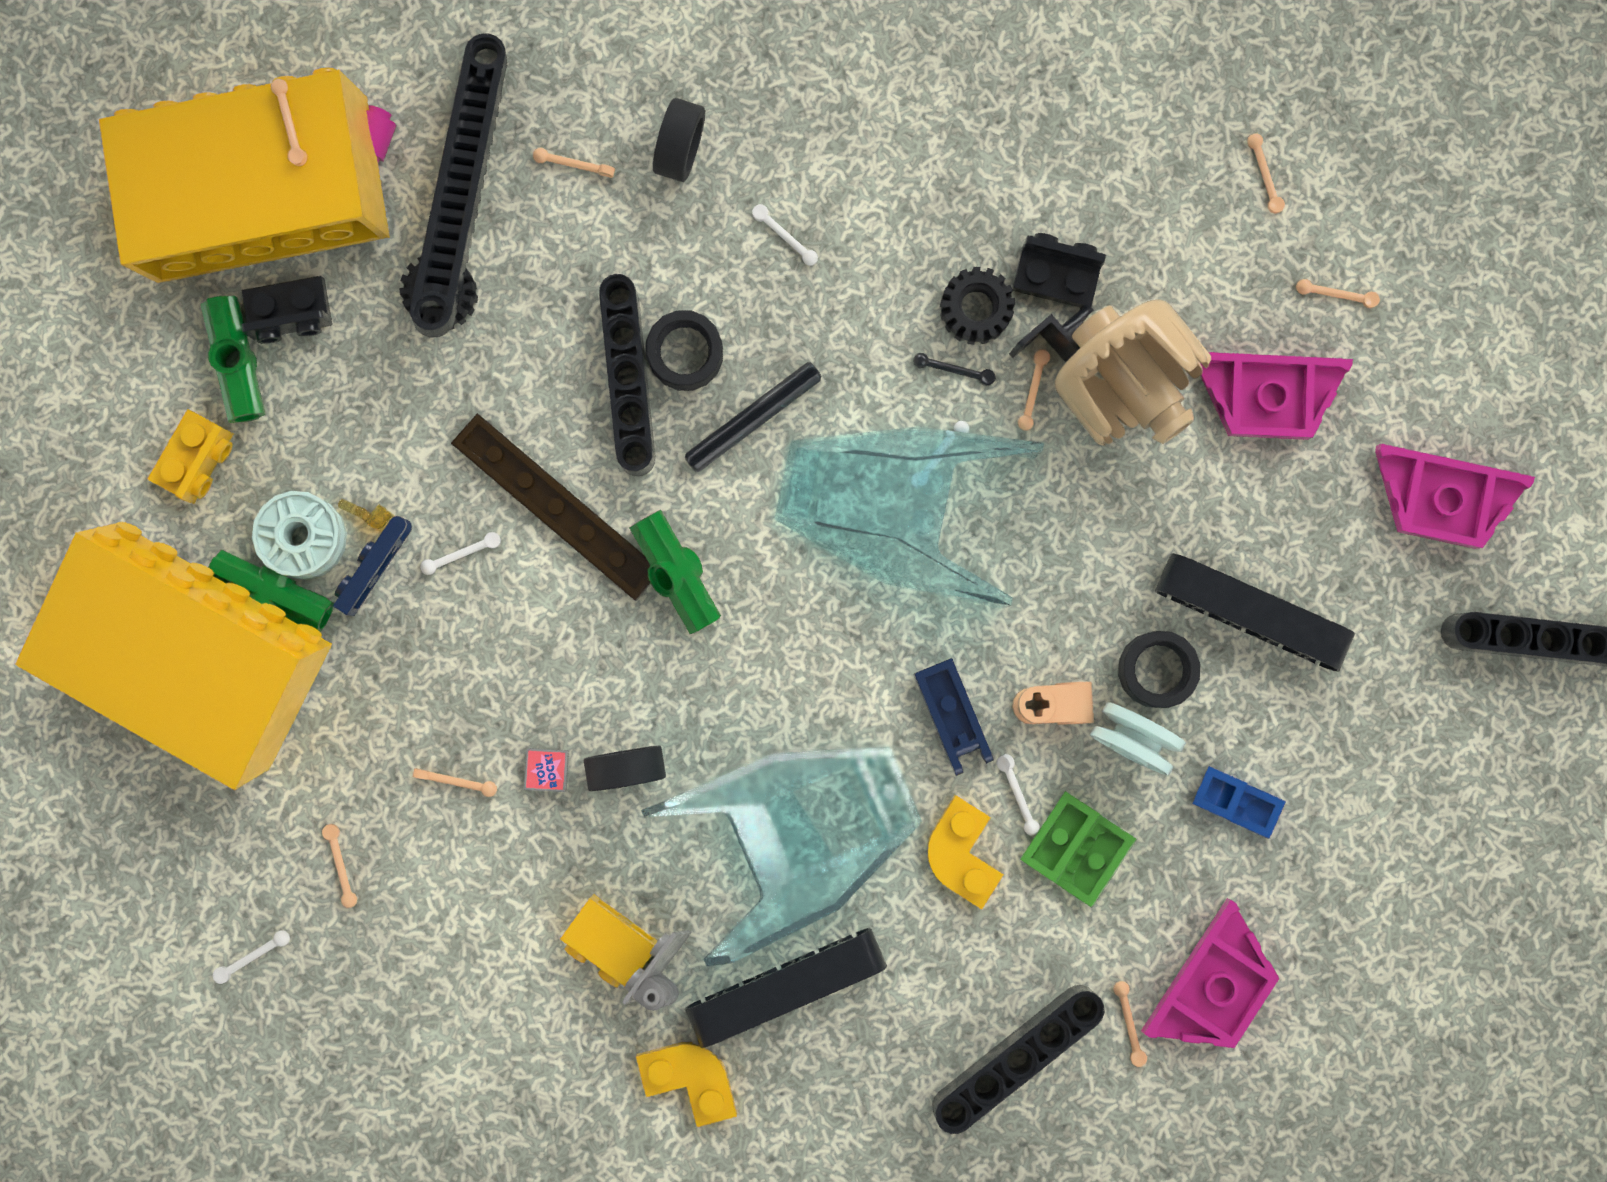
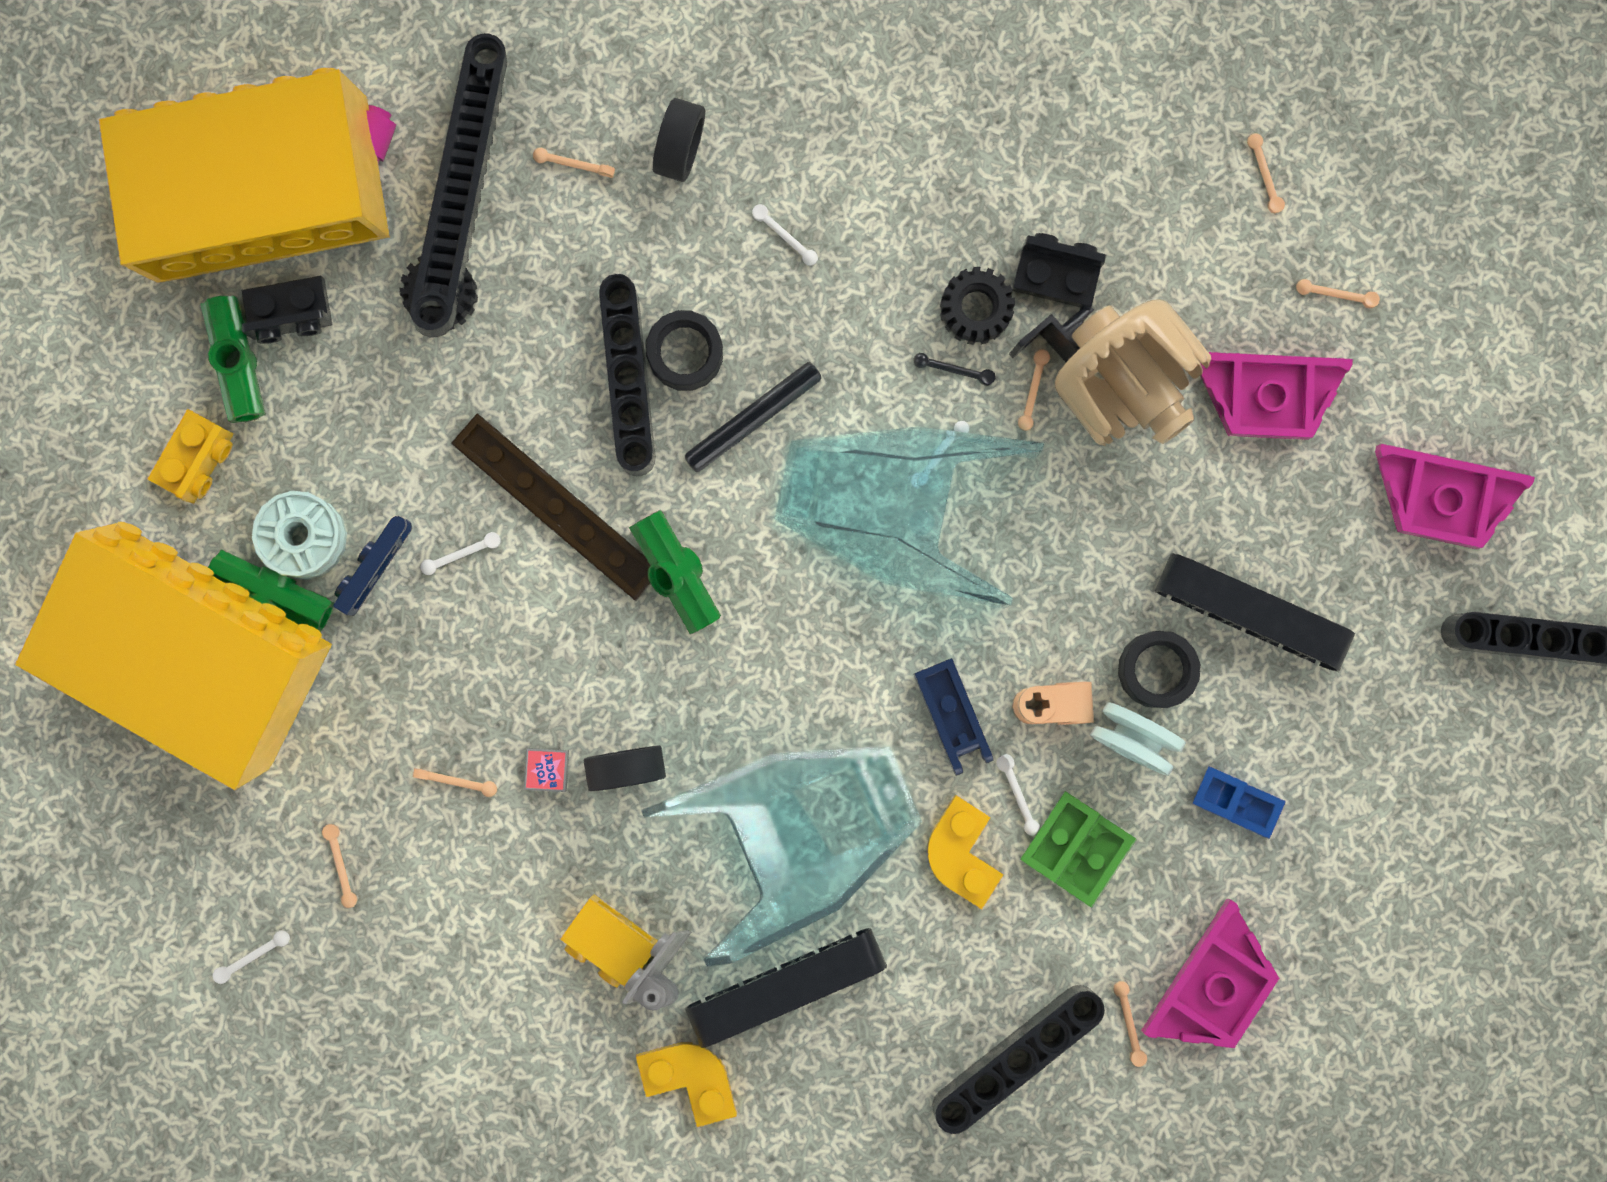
light nougat hinge [271,79,307,166] -> none
clear yellow hand [338,499,395,532] -> none

